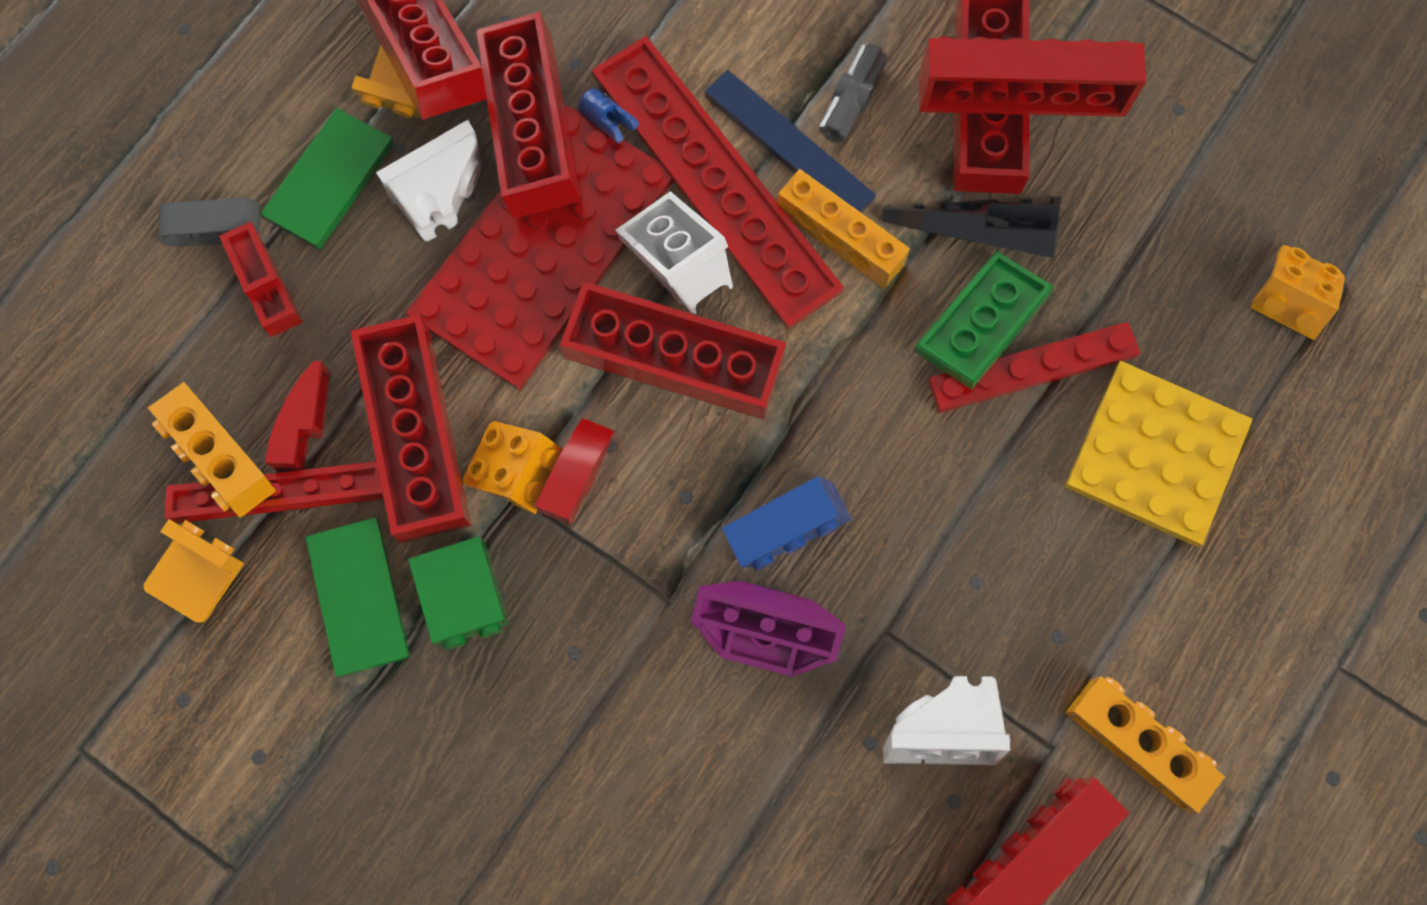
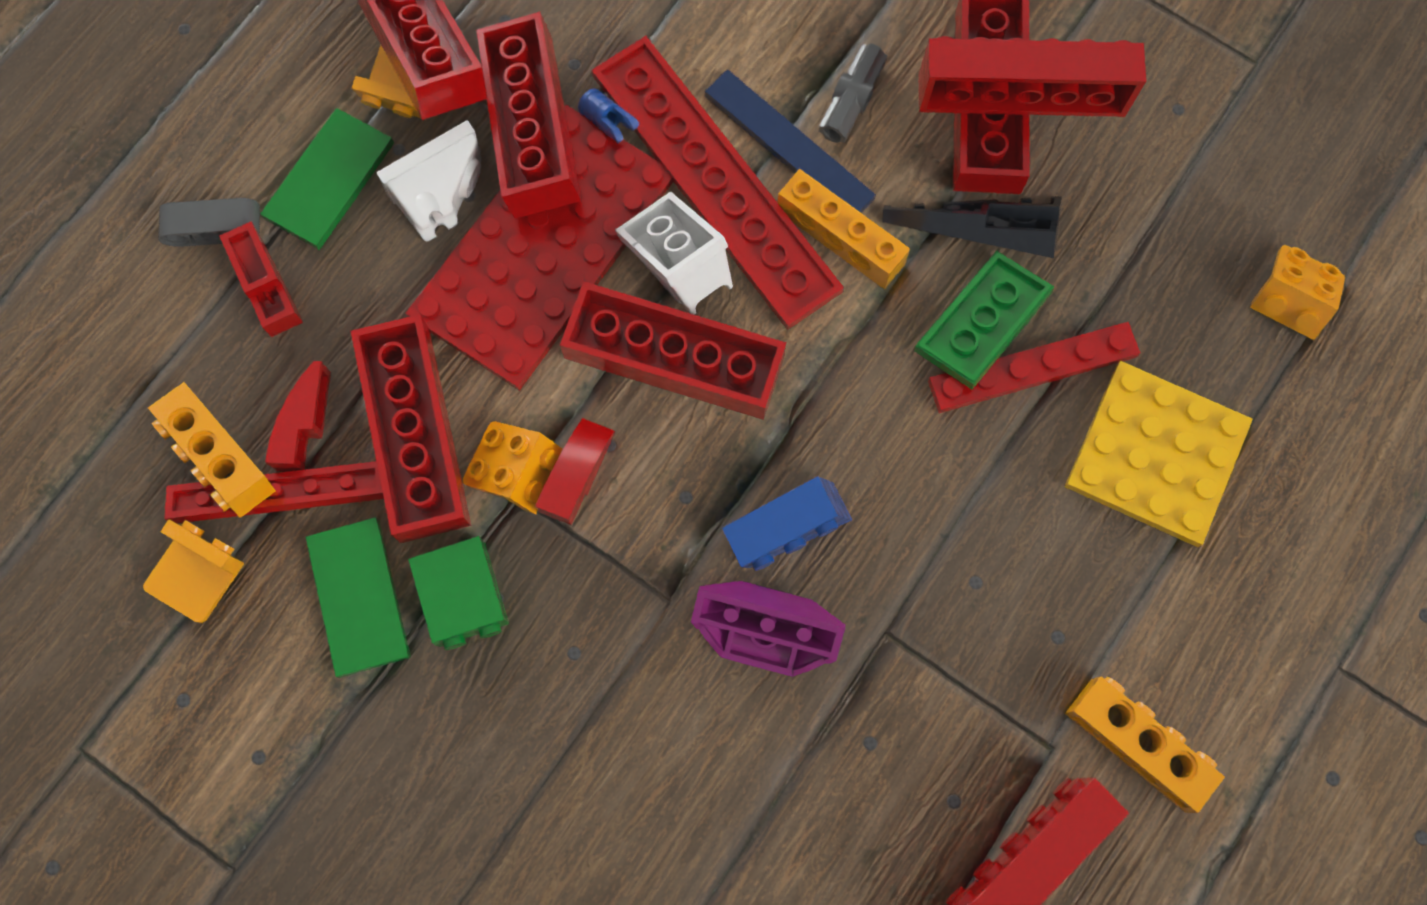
white piece [883,676,1010,765] -> none

